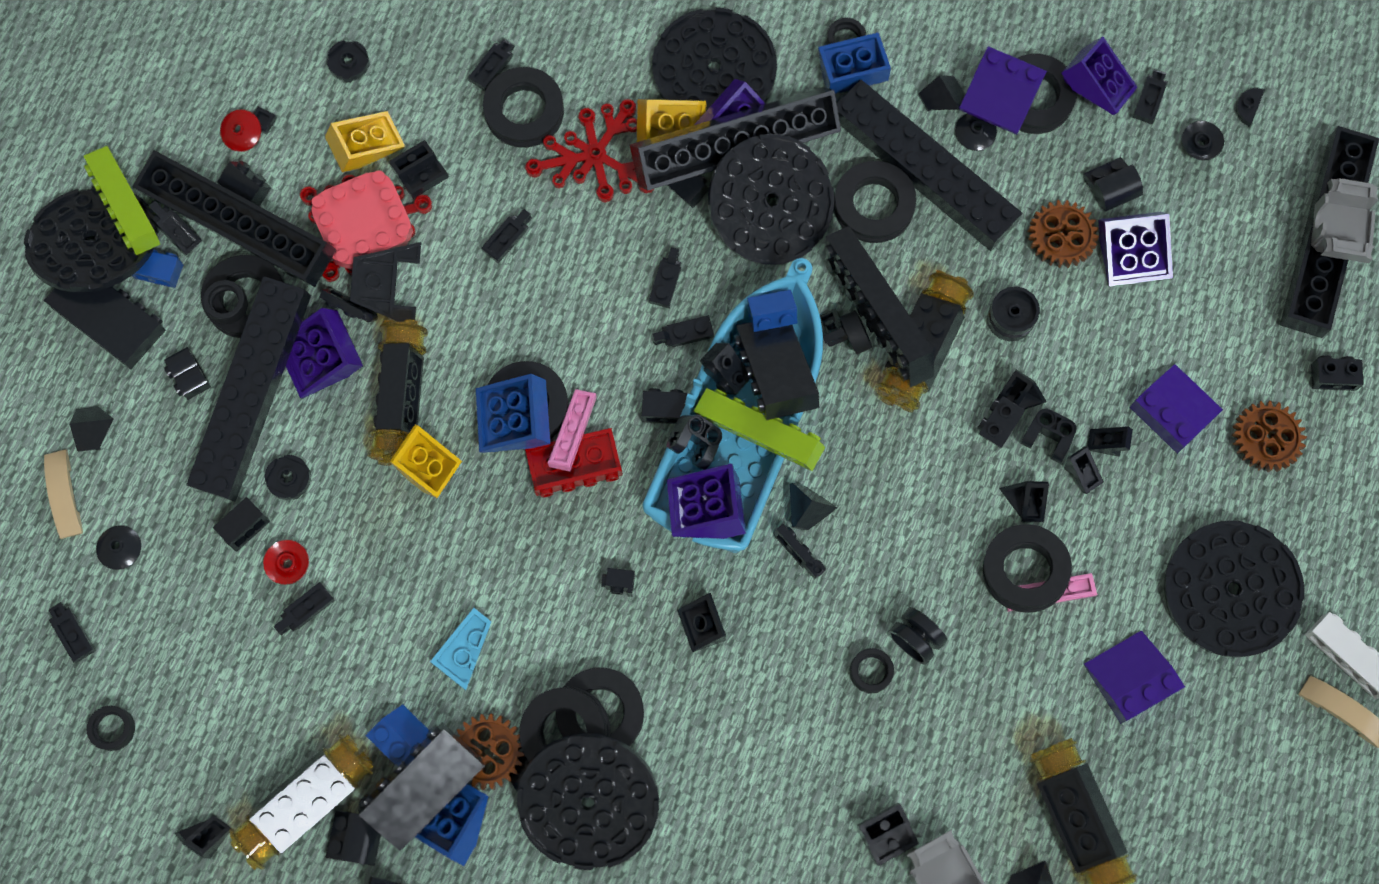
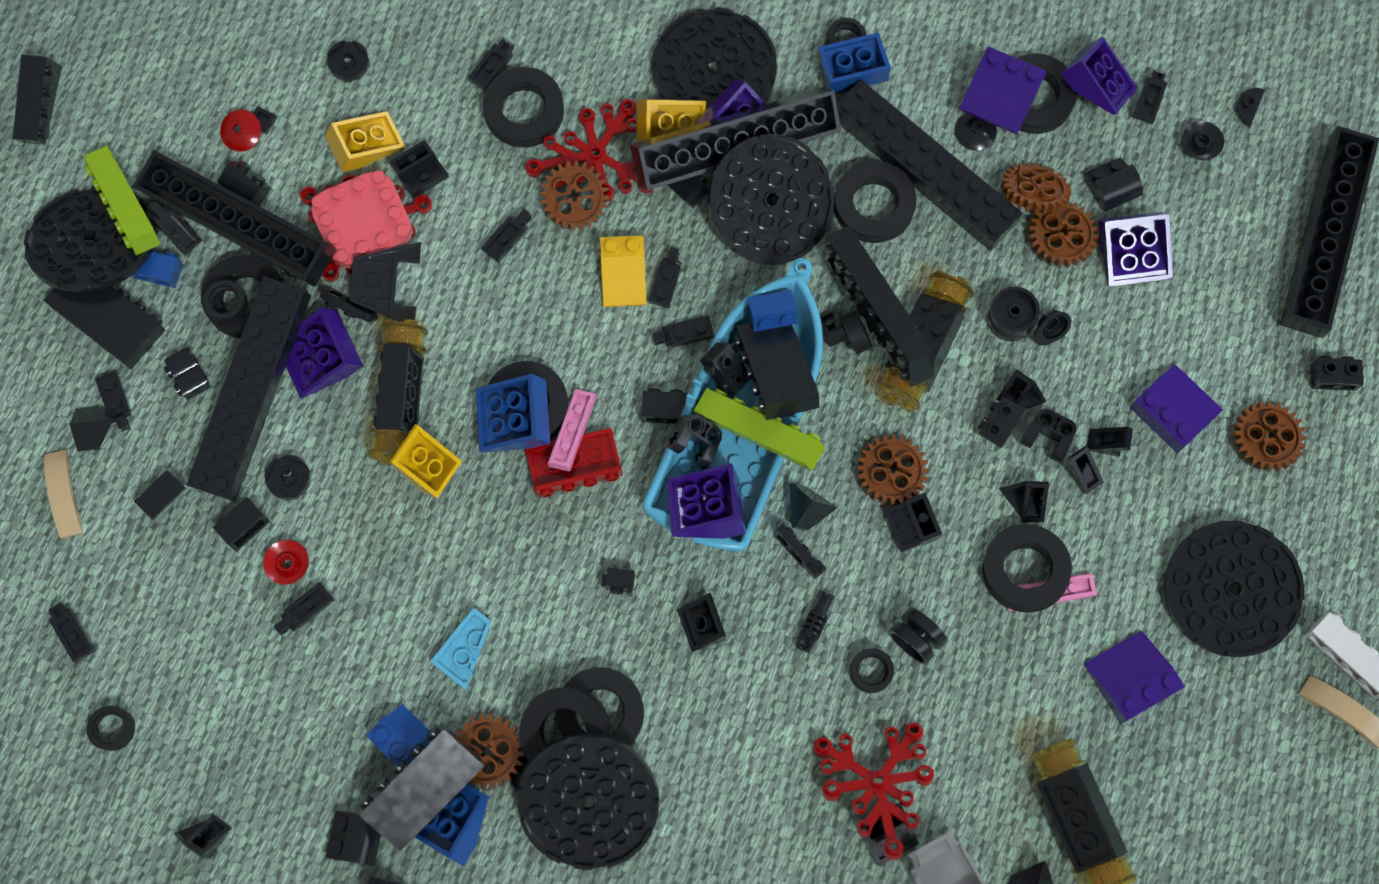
black dish [96,526,142,570] -> none
brick [229,734,374,870] -> none
black slope [918,75,965,112] -> none
light grey piece [1311,178,1379,263] -> none
none -> black wedge [13,55,62,145]
none -> black hinge [95,371,132,432]
none -> black brick [134,470,186,520]
none -> dark orange gear [540,160,610,231]
none -> yellow slope [600,235,647,307]
none -> black hinge [796,591,834,654]
none -> red plant [813,723,934,860]
none -> dark orange gear [856,434,929,507]
none -> black brick [884,492,943,553]
none -> dark orange gear [1001,162,1072,215]
none -> black piece [1033,309,1072,346]

